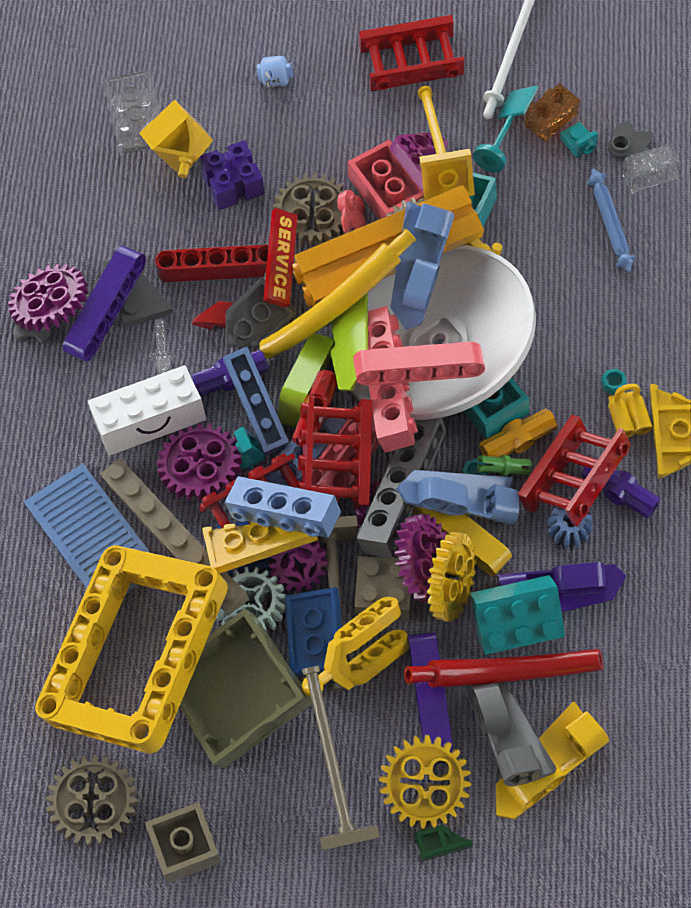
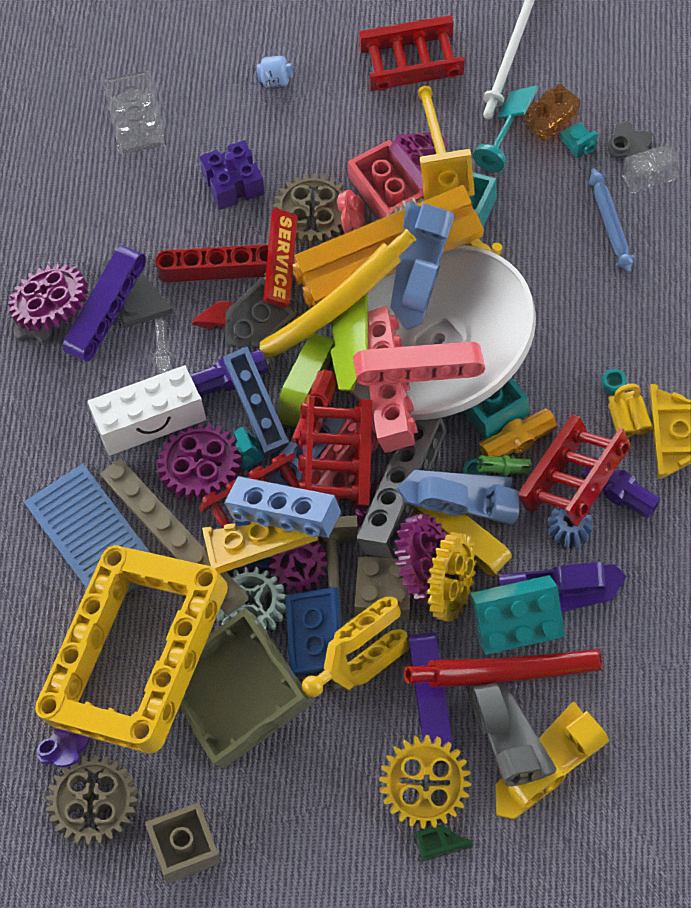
yellow piece [139,100,213,178] -> none
dark tan tile [302,666,380,850] -> none
none -> dark purple plate [37,729,90,767]

